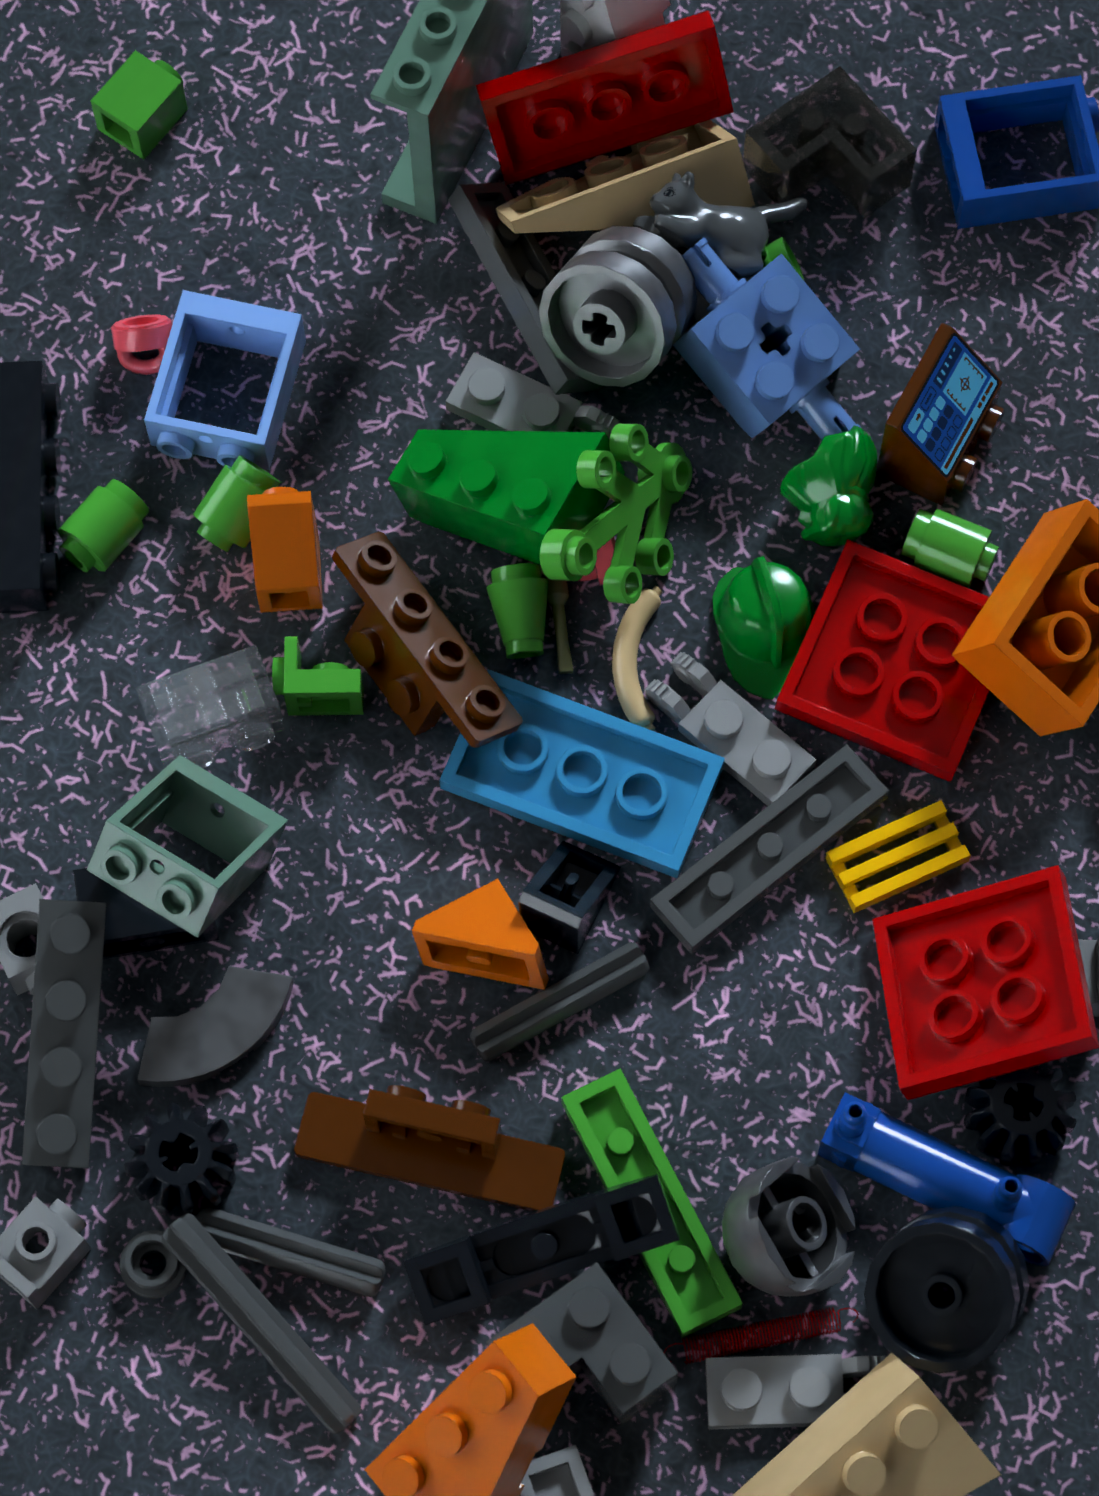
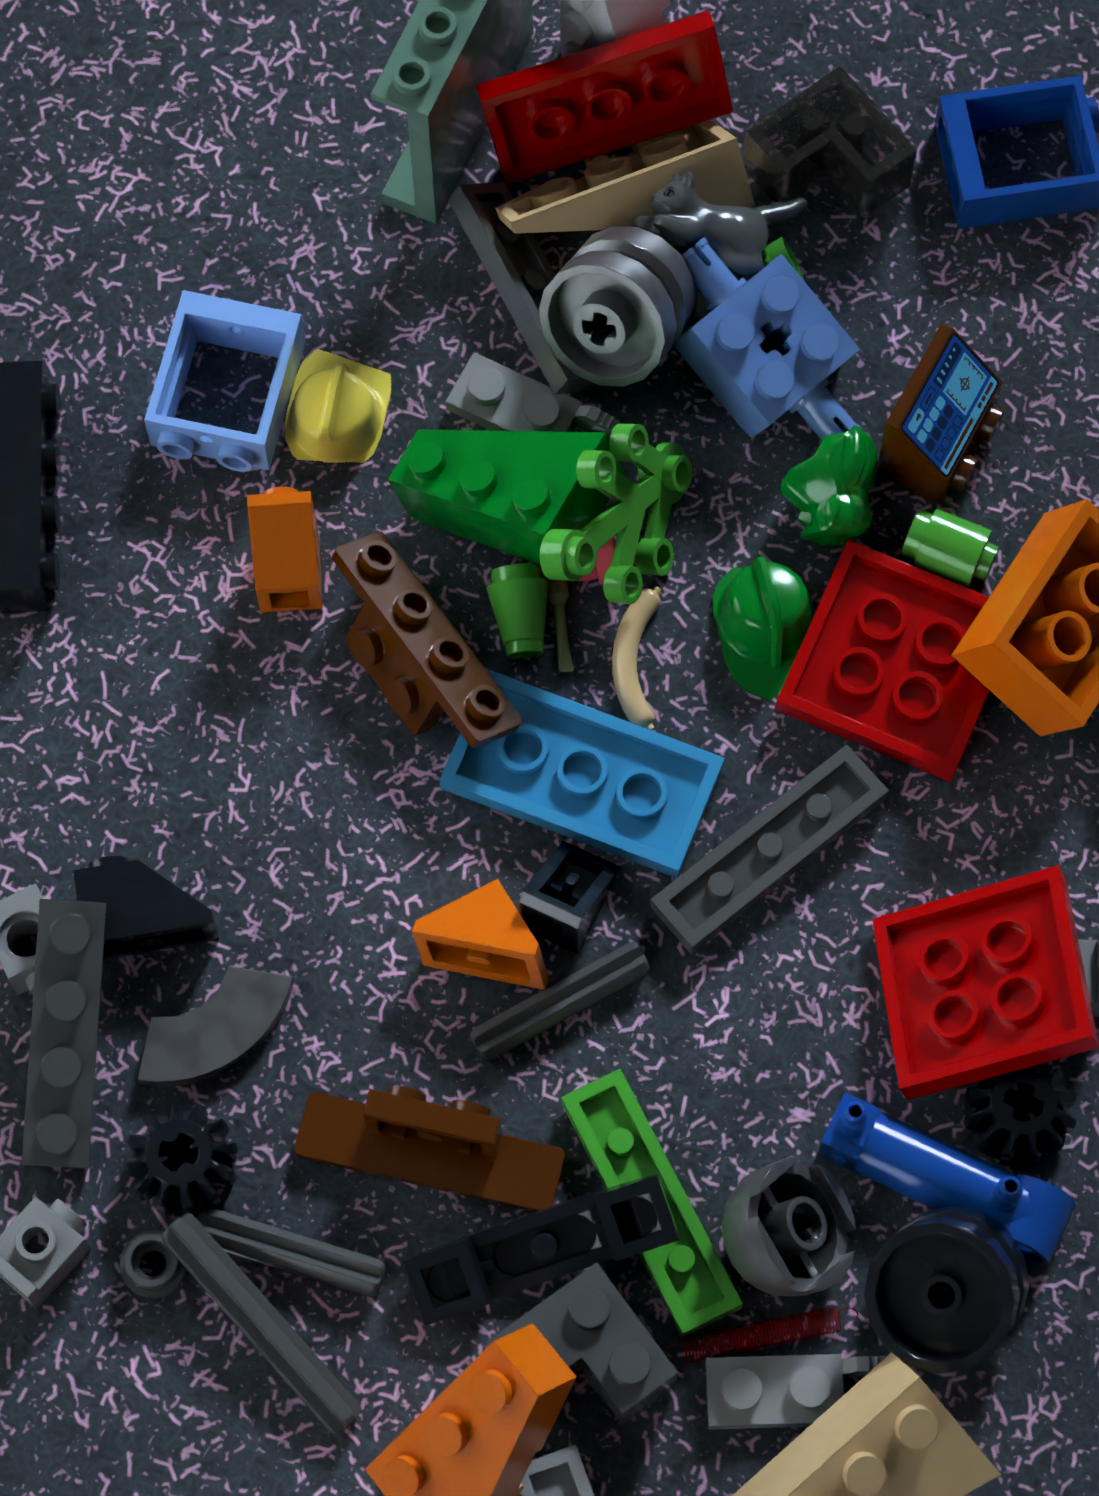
bright green brick [58,479,149,572] -> none
sand green window [87,755,288,938] -> none
bright green brick [90,50,188,160] -> none
coral tile [111,315,172,375] -> none
clear brick [135,645,285,768] -> none
bright green brick [193,455,281,552] -> none
bright green bracket [272,636,364,716] -> none
light grey hinge [644,652,817,806] -> none
yellow tile [825,800,971,913] -> none
none -> light yellow piece [285,349,391,463]

